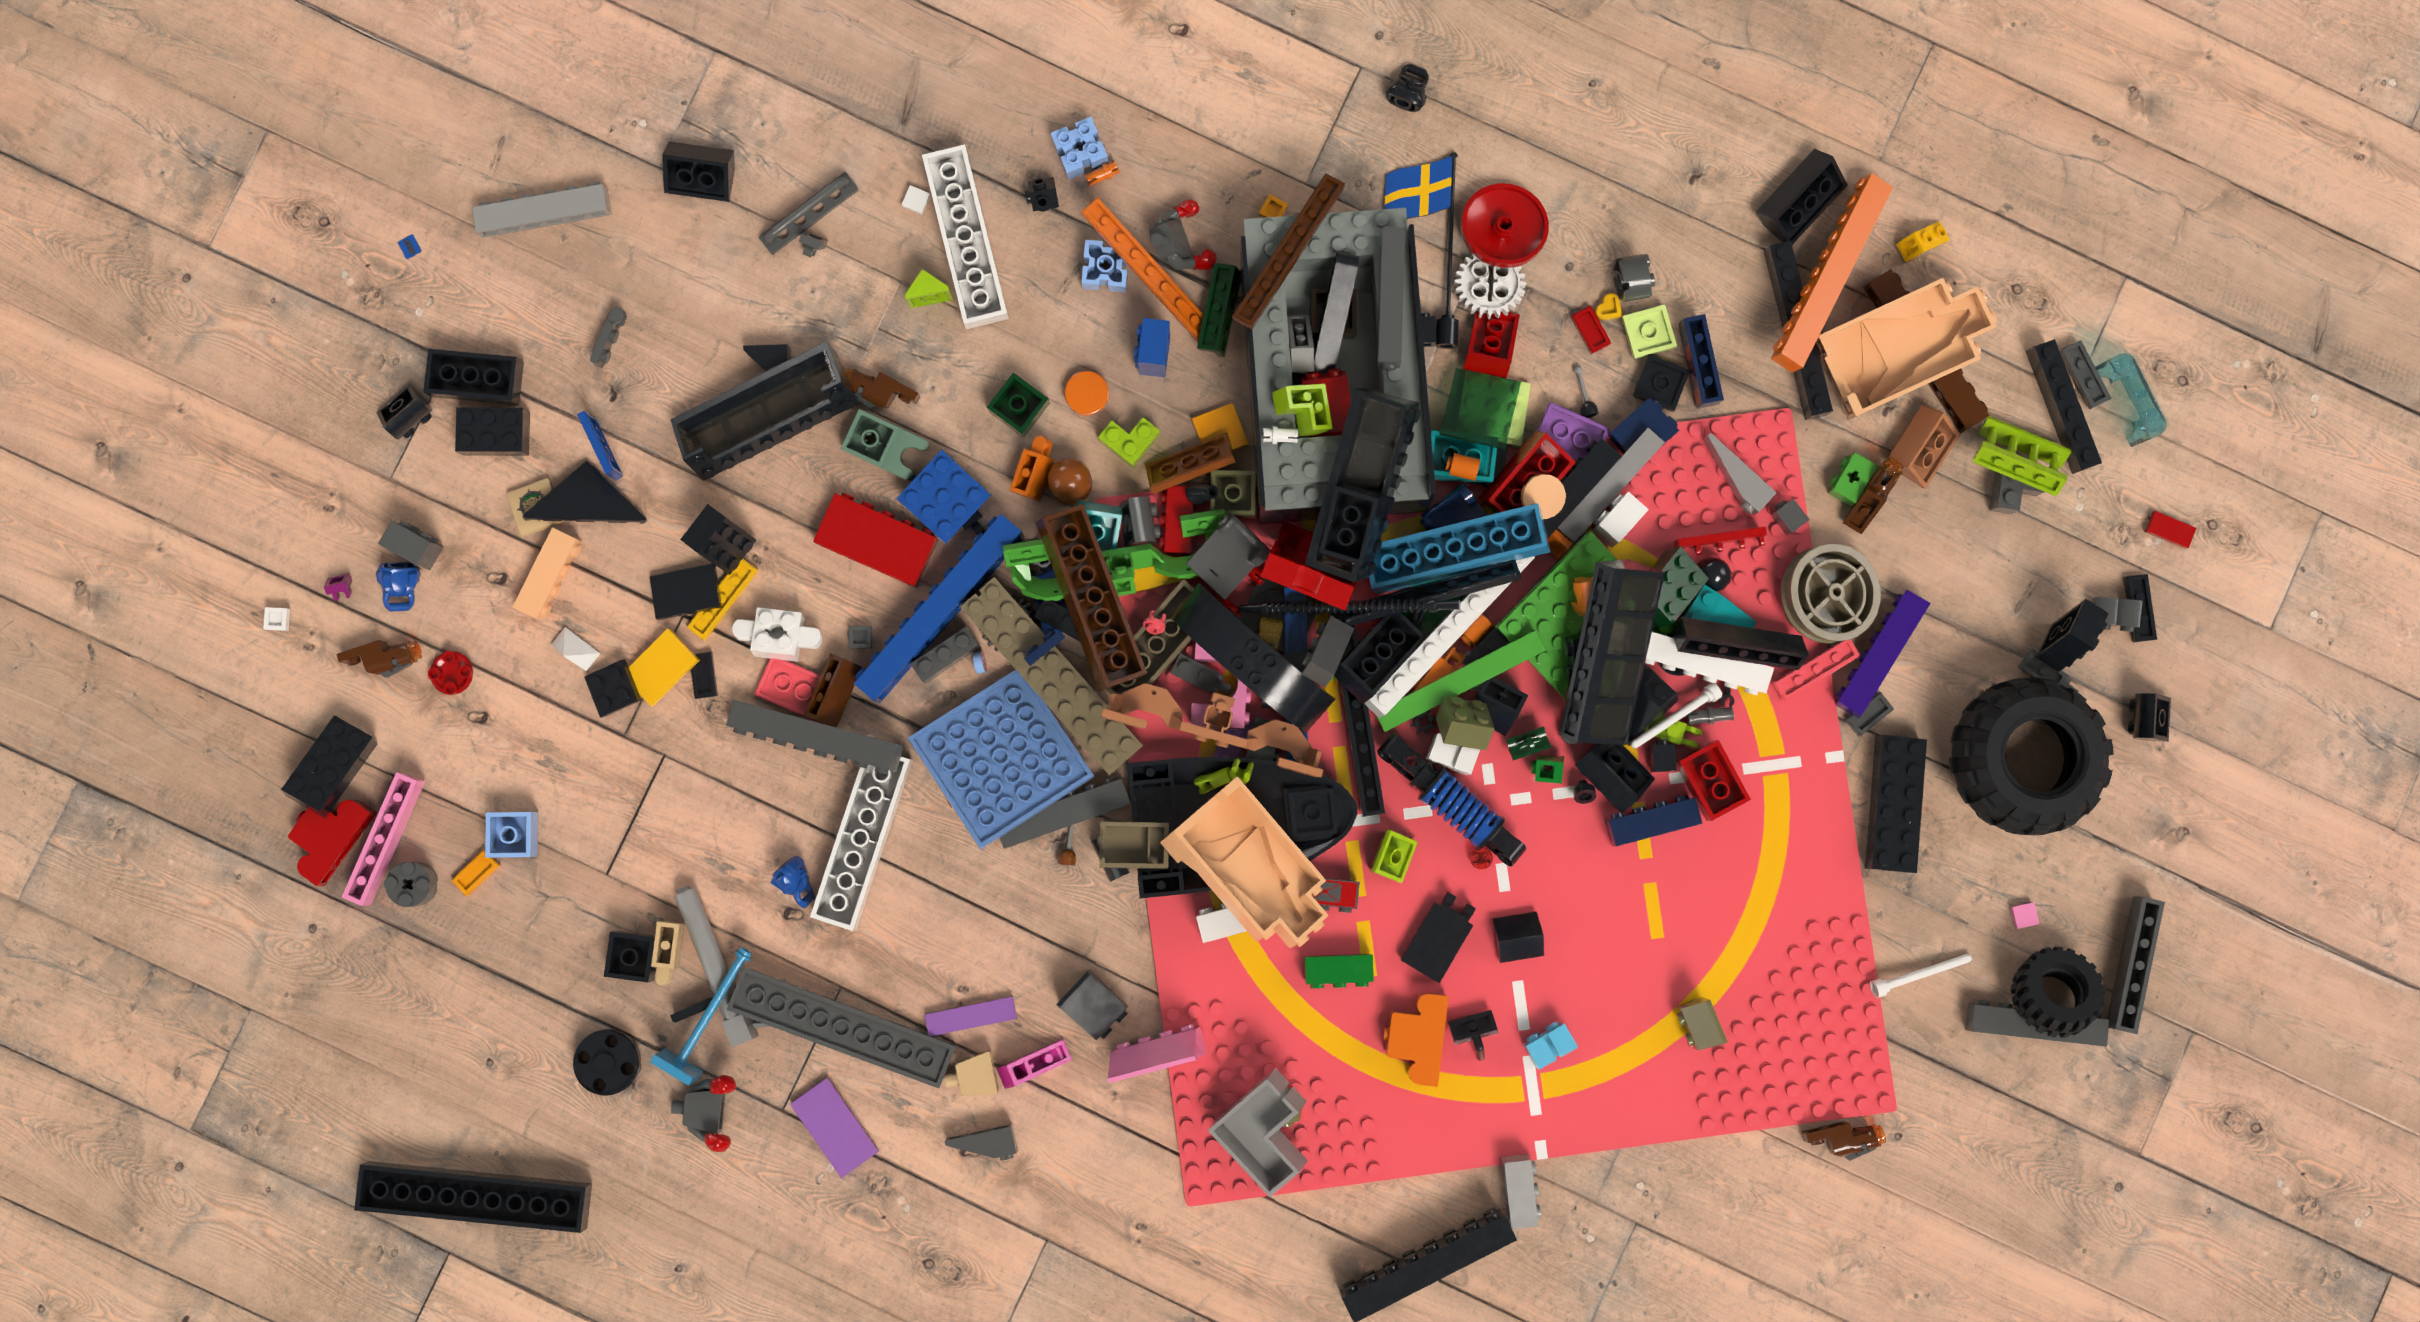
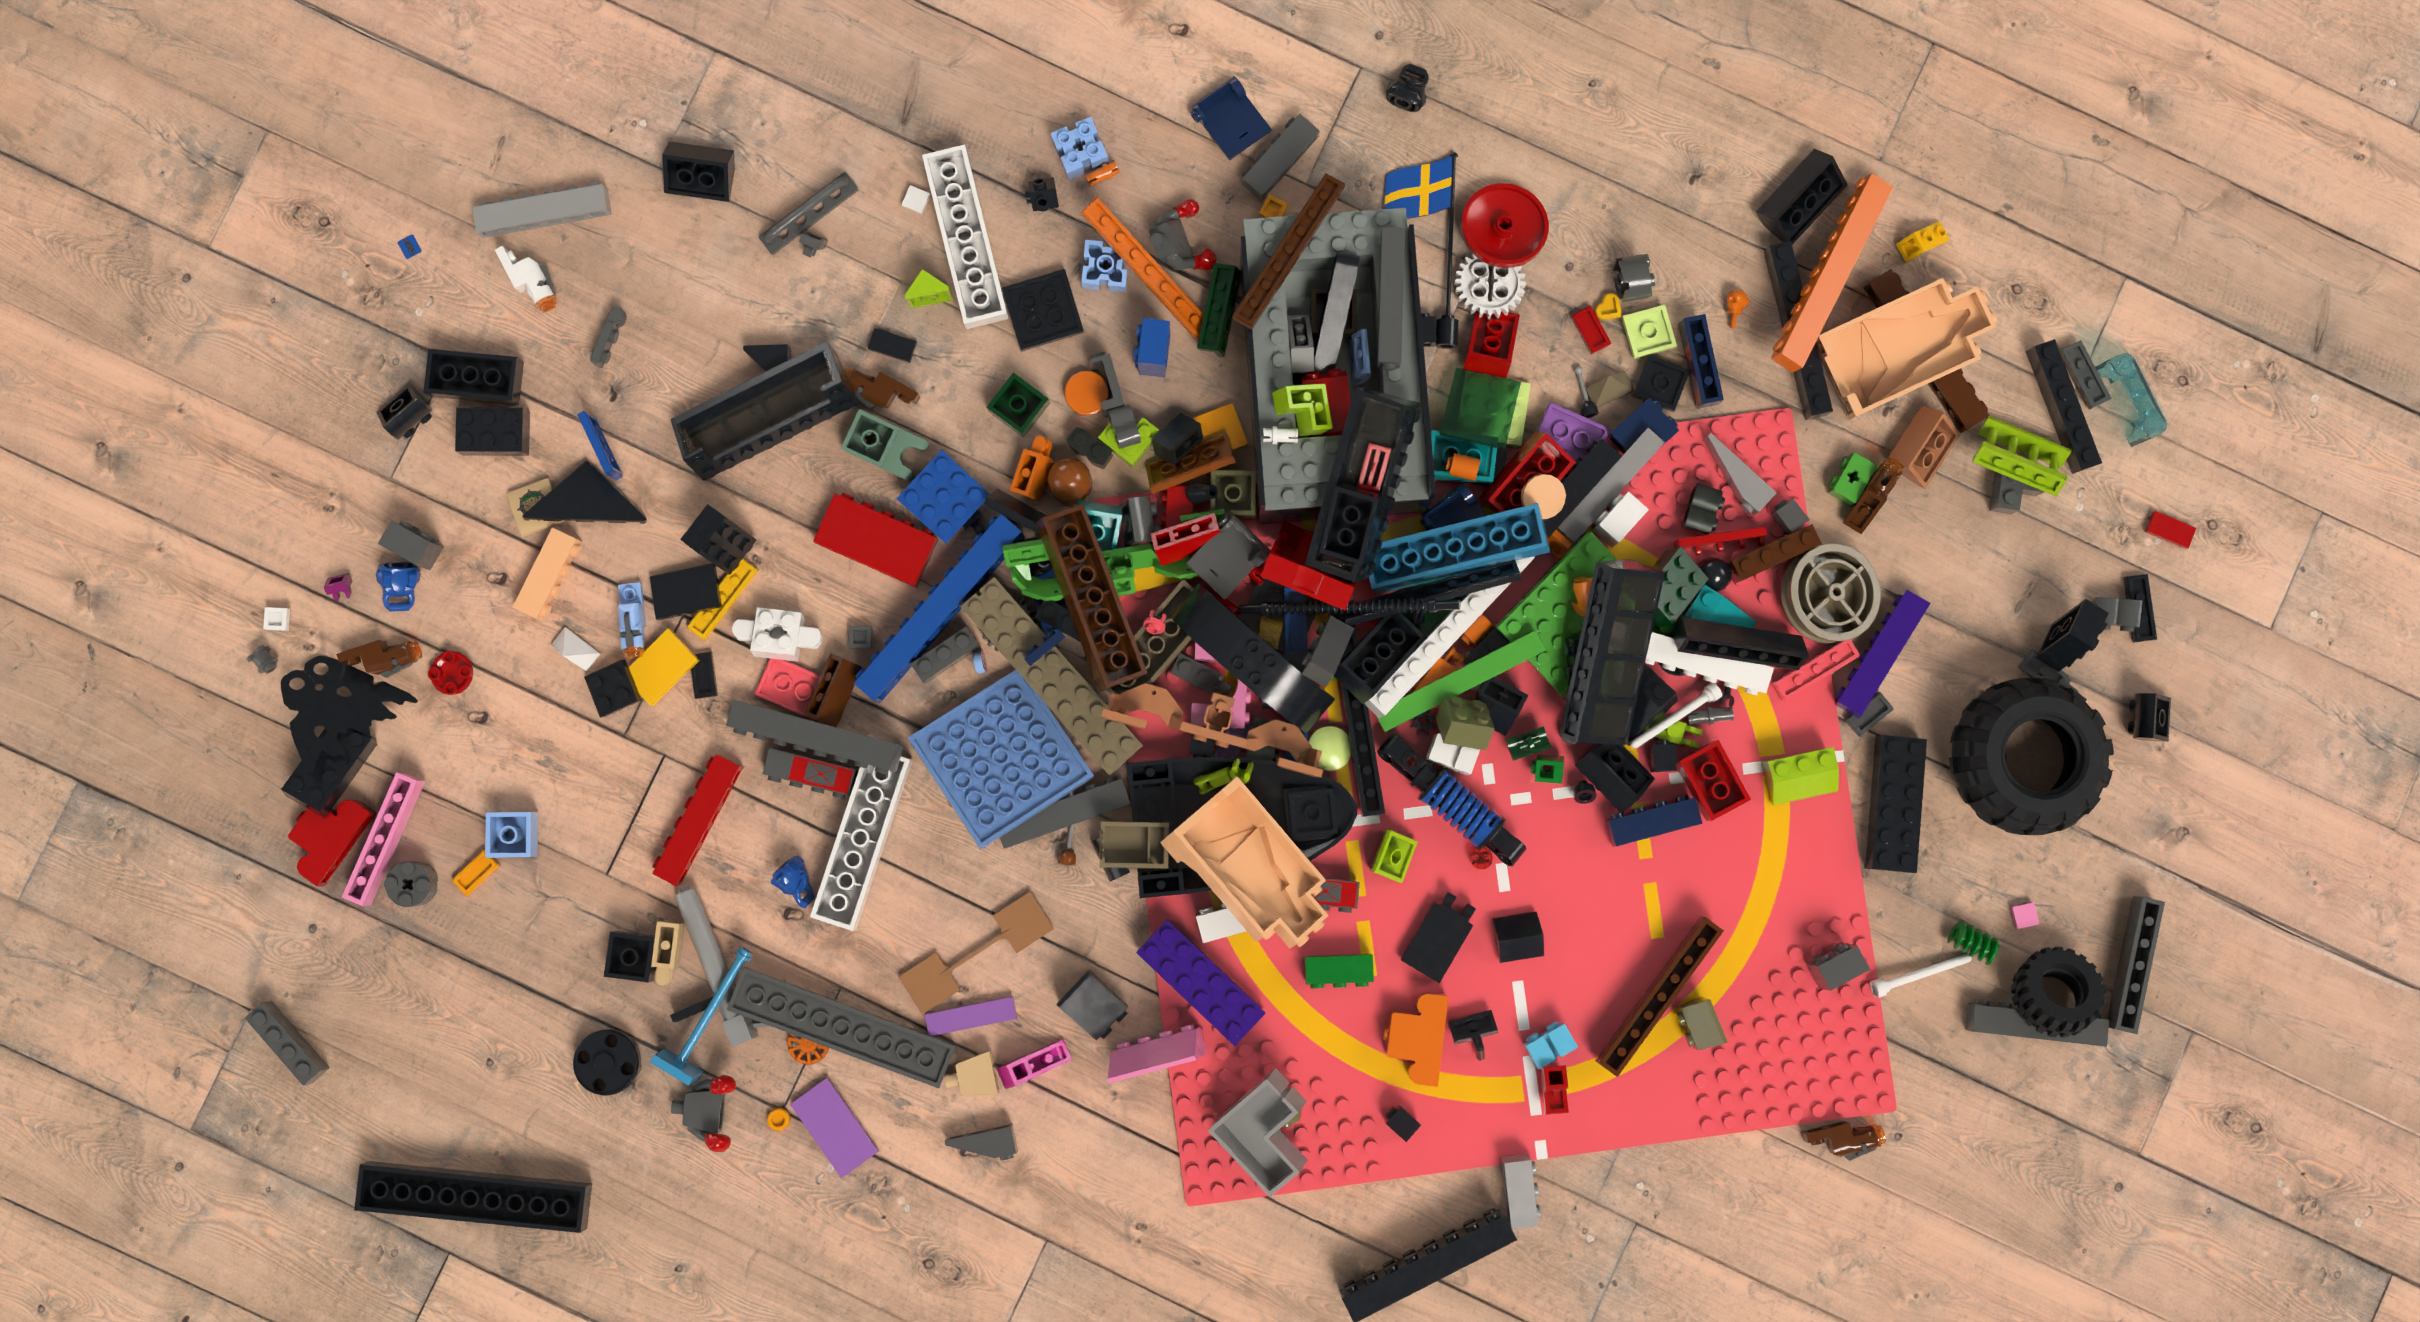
none -> dark grey brick [245,1001,329,1086]
none -> dark grey brick [246,645,278,674]
none -> black piece [281,656,418,772]
none -> white plate [495,246,558,313]
none -> light blue plate [618,582,646,659]
none -> red brick [652,754,744,886]
none -> dark grey brick [762,748,859,799]
none -> light orange tile [767,1108,791,1131]
none -> orange wheel [787,1034,829,1065]
none -> black tile [868,328,917,363]
none -> medium nougat hinge [899,892,1054,1014]
none -> black tile [984,489,1048,535]
none -> black plate [1002,269,1084,352]
none -> pearl dark grey brick [1067,427,1113,469]
none -> dark grey panel [1088,352,1125,418]
none -> dark grey axle [1107,404,1141,449]
none -> dark purple brick [1136,919,1266,1046]
none -> red slope [1151,513,1220,566]
none -> pearl dark grey brick [1152,413,1203,466]
none -> black brick [1189,734,1214,758]
none -> dark blue door [1190,76,1272,161]
none -> dark grey brick [1242,114,1320,201]
none -> yellowish green dish [1309,726,1351,771]
none -> light blue slope [1349,329,1371,385]
none -> tile [1356,442,1391,493]
none -> black brick [1384,1105,1421,1142]
none -> red brick [1541,1065,1569,1115]
none -> dark tan slope [1586,371,1634,408]
none -> reddish brown brick [1595,916,1724,1077]
none -> pearl dark grey brick [1682,483,1725,535]
none -> orange piece [1727,290,1750,328]
none -> reddish brown brick [1727,524,1822,584]
none -> lime slope [1762,747,1839,806]
none -> dark grey brick [1807,942,1871,991]
none -> green piece [1947,921,1999,965]

